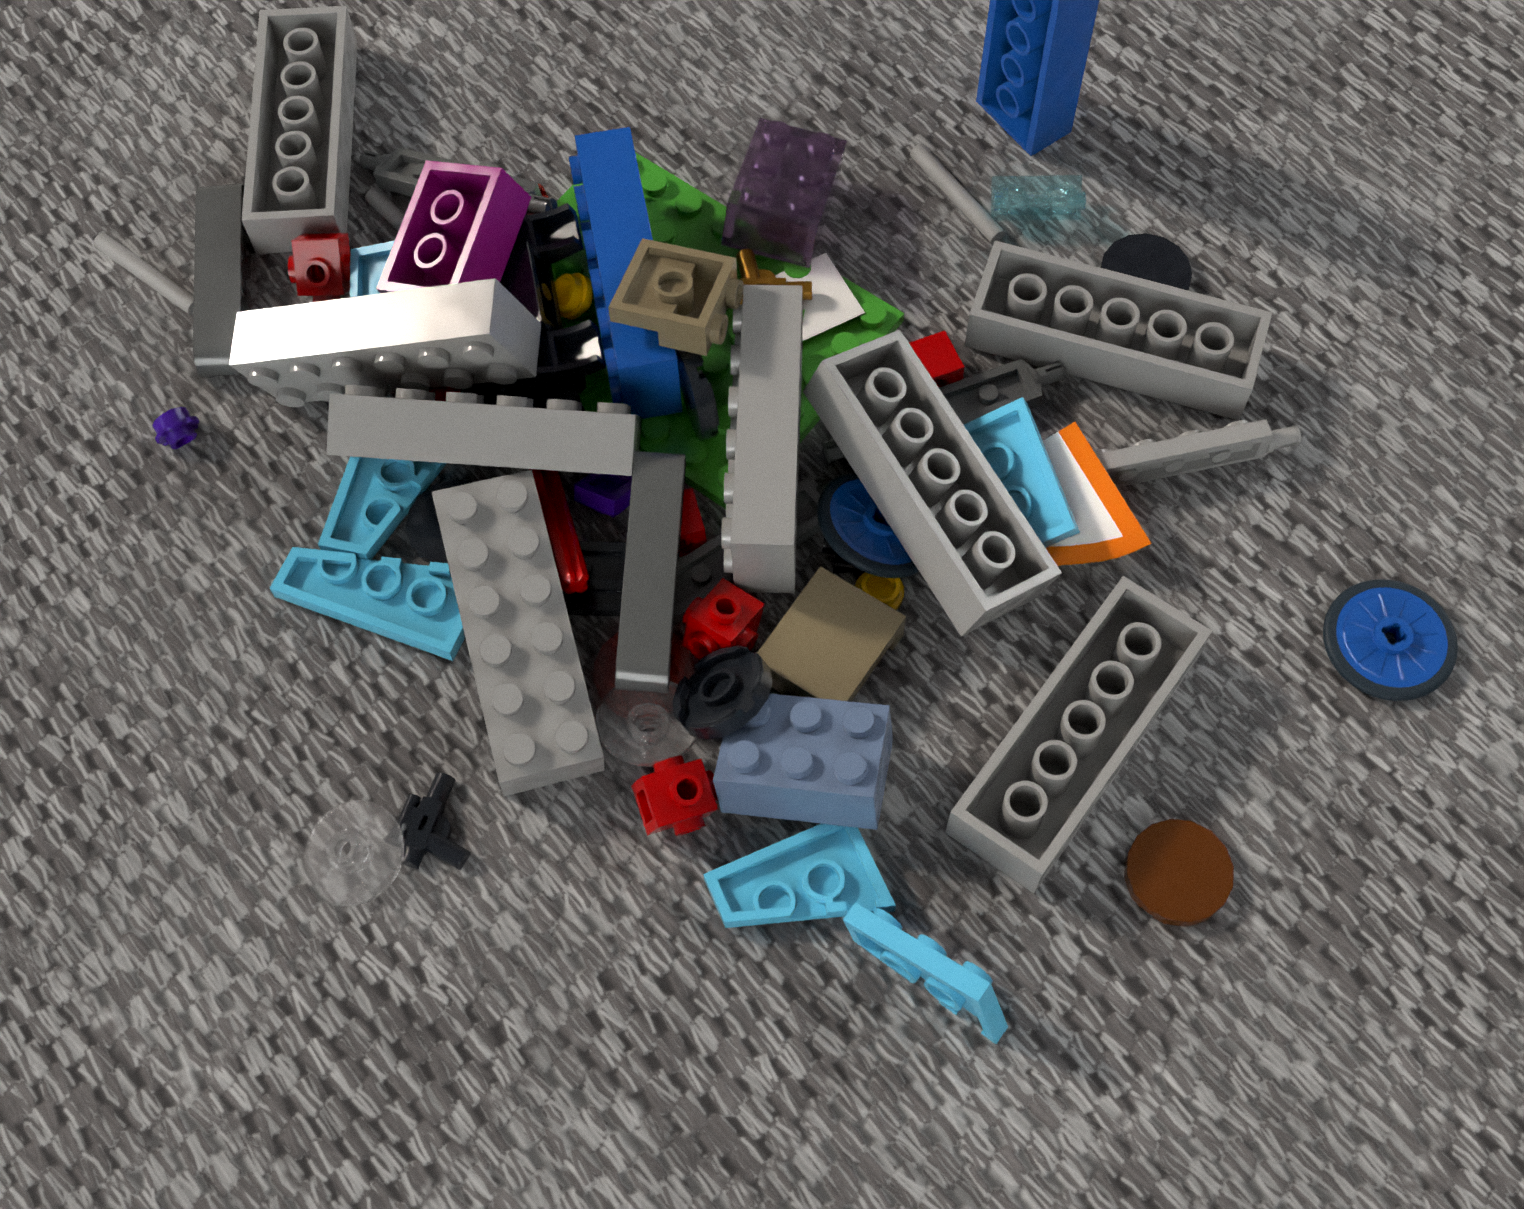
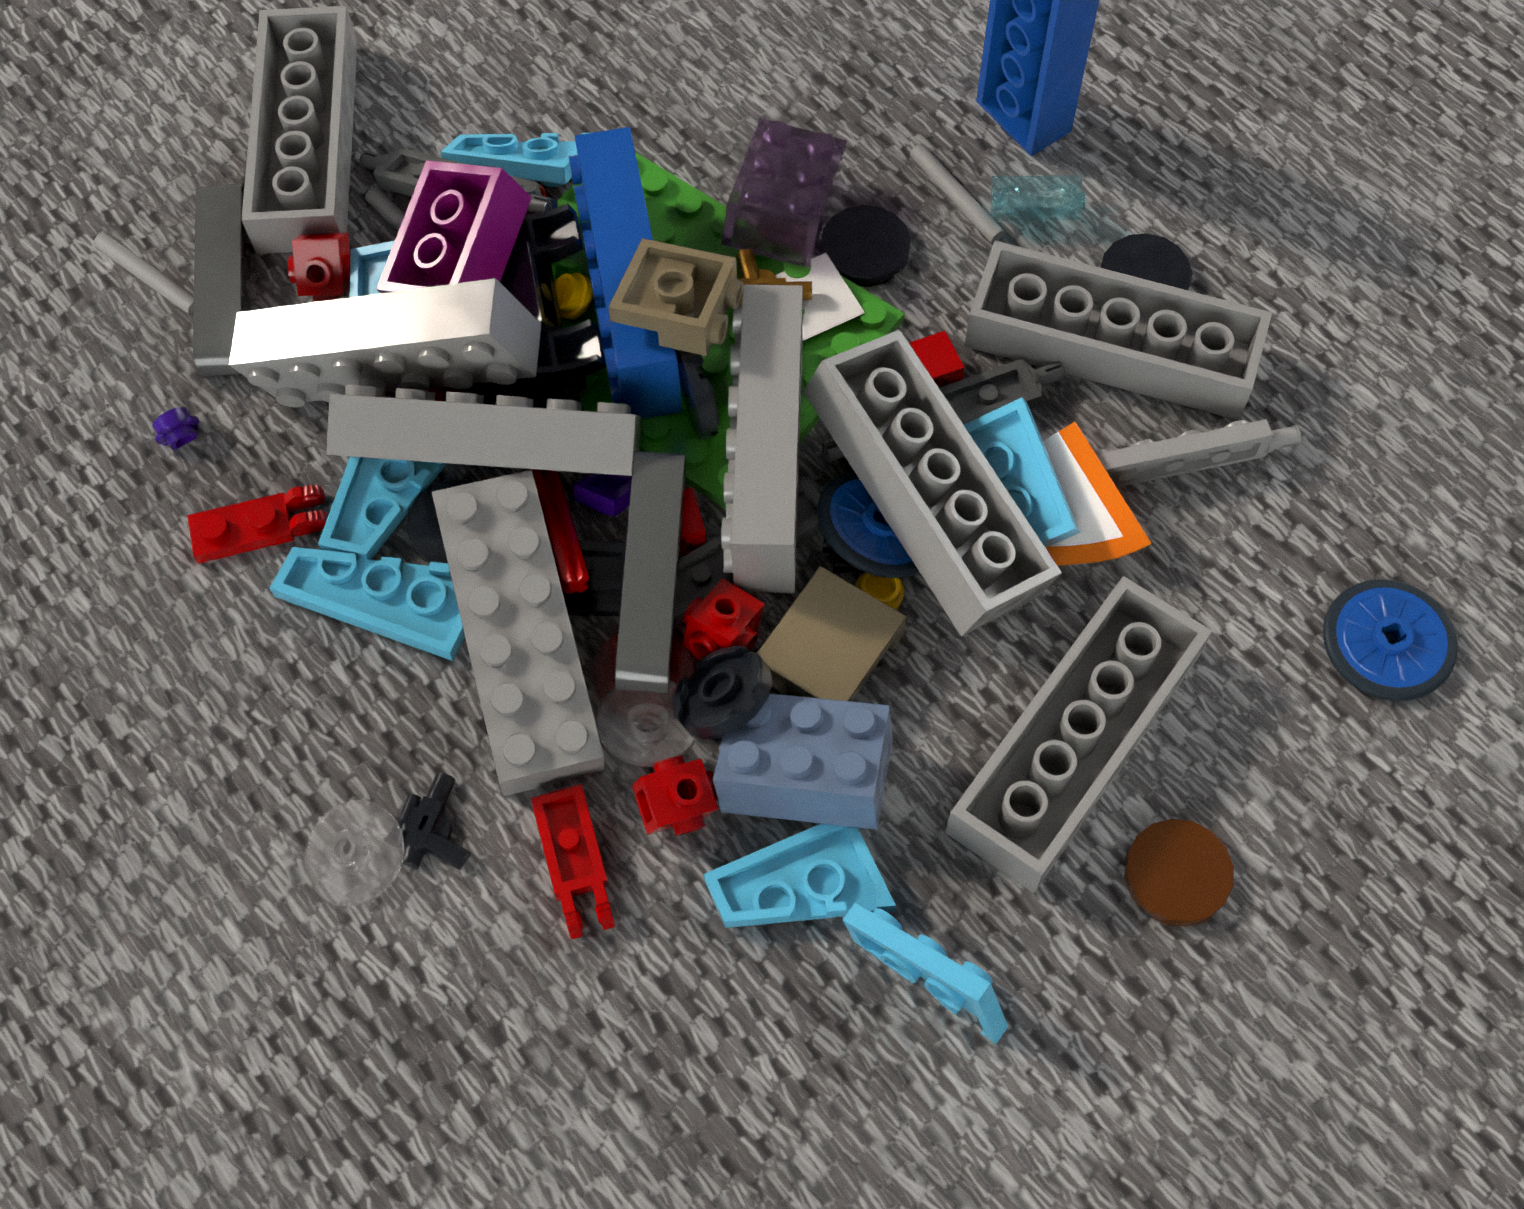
none -> red hinge [187,484,328,564]
none -> medium azure wing [441,133,587,187]
none -> red hinge [531,783,616,940]
none -> black tile [820,205,911,287]

